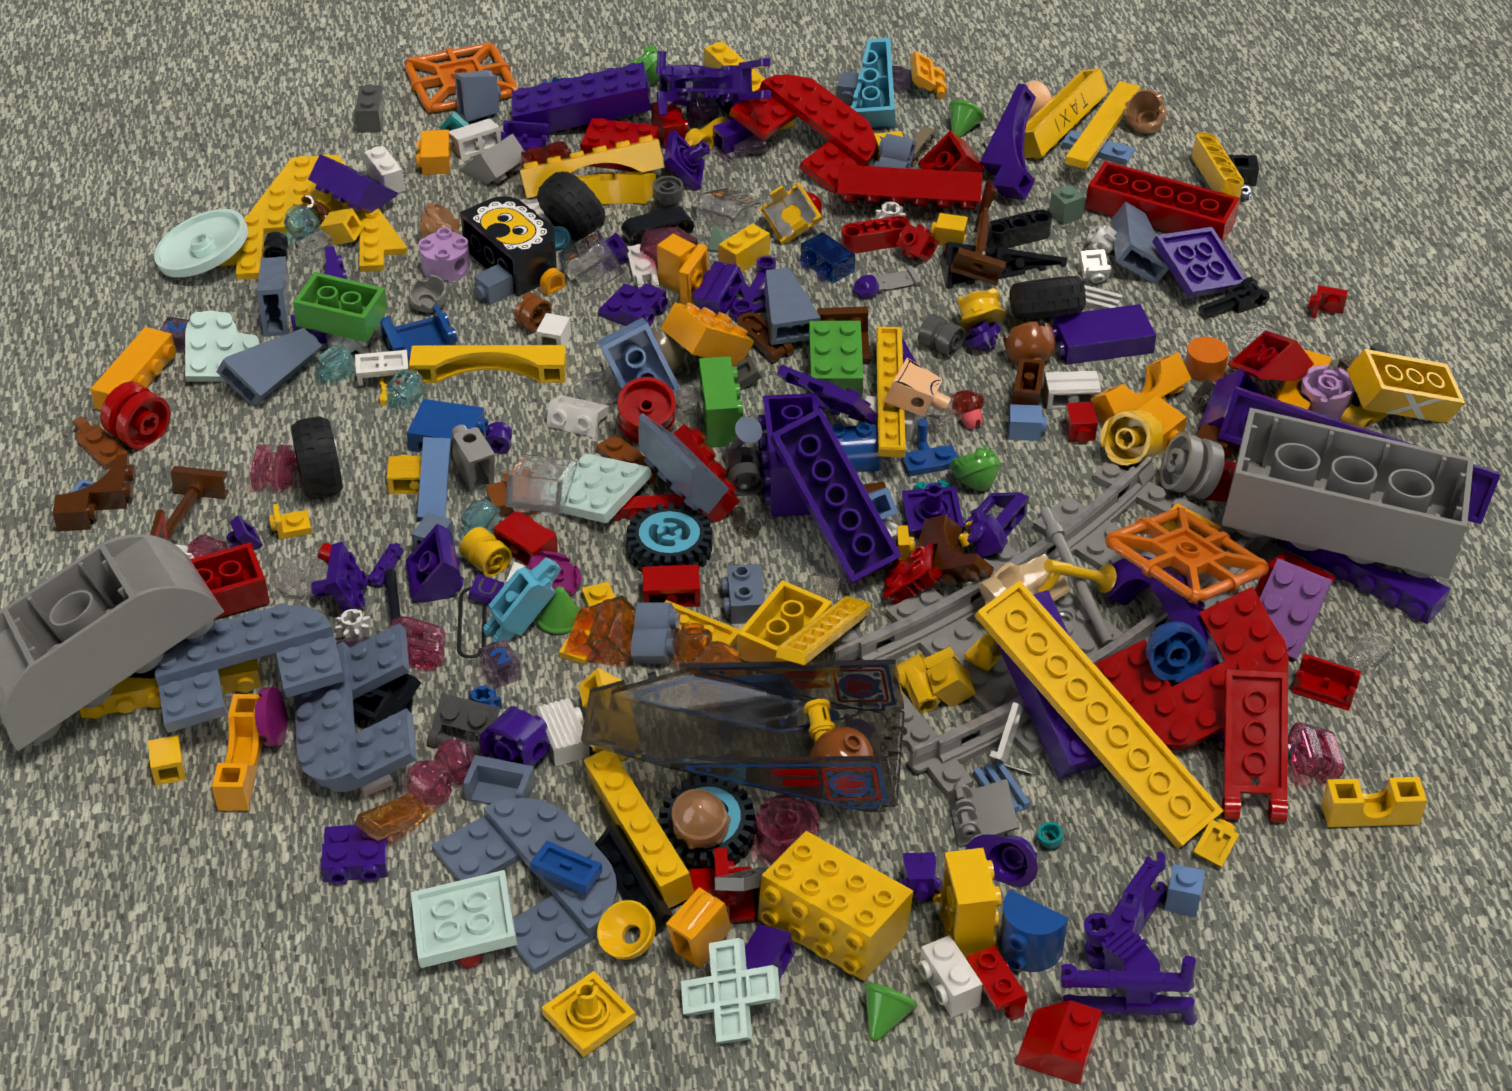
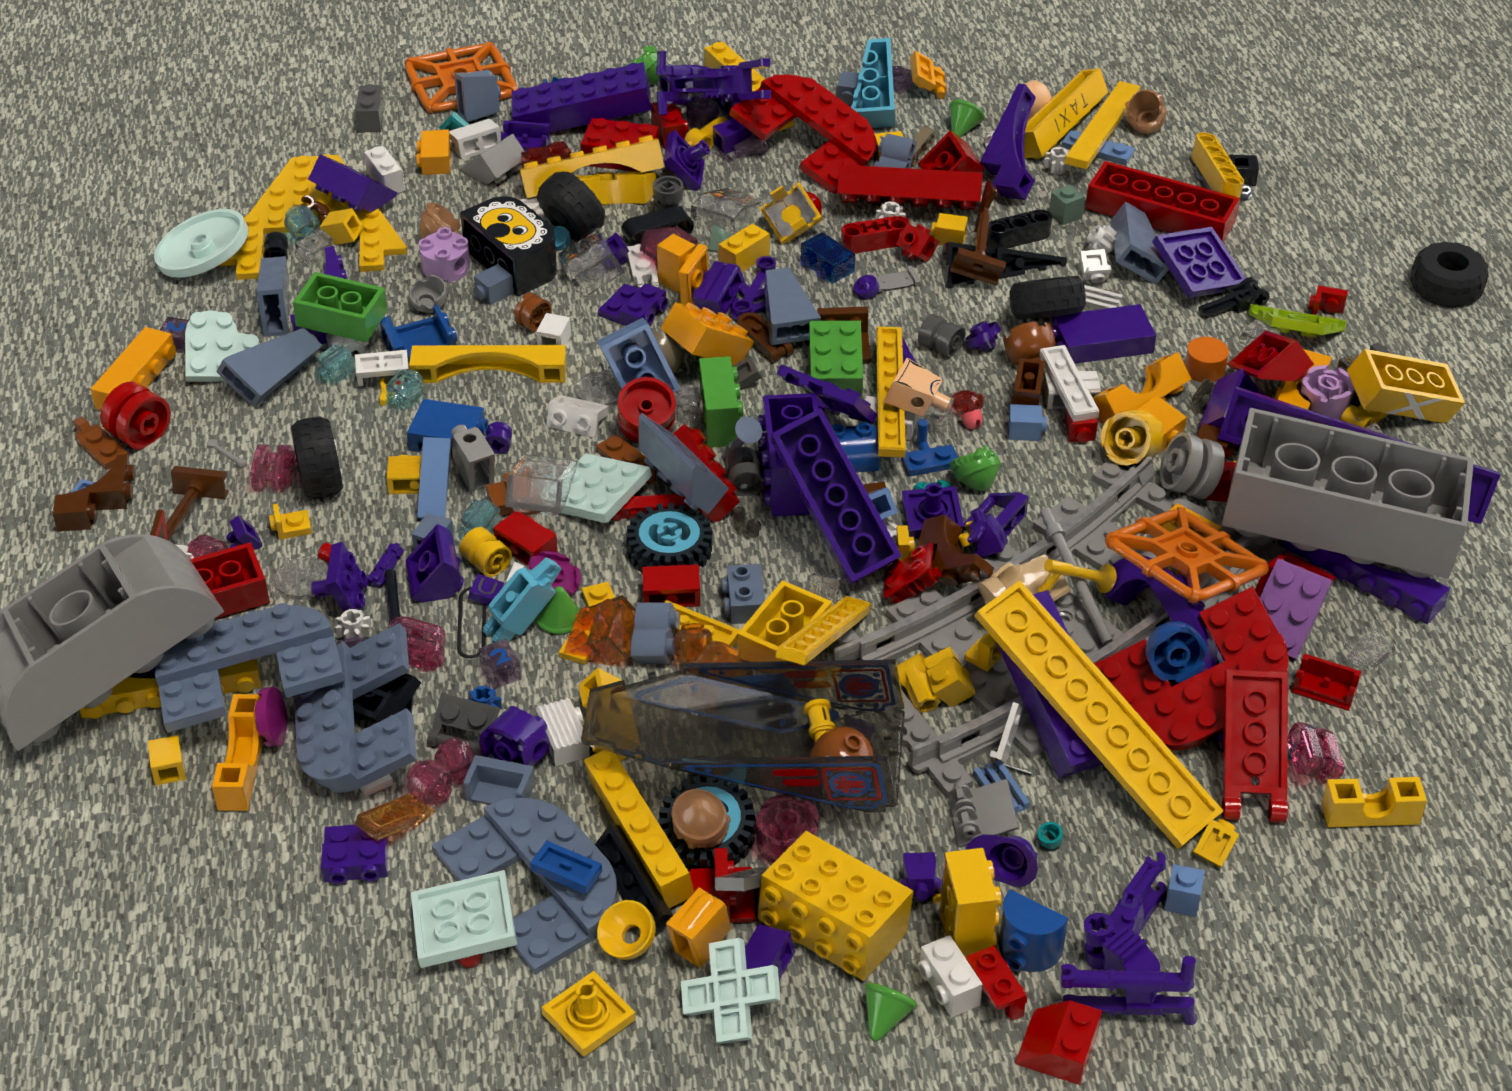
light orange tile [540,268,566,296] -> none
yellow piece [957,288,1007,330] -> none
none -> light grey hinge [207,439,247,468]
none -> white tile [1039,345,1099,422]
none -> white gear [1044,147,1071,174]
none -> lime wing [1248,304,1347,337]
none -> black tyre [1410,242,1489,307]

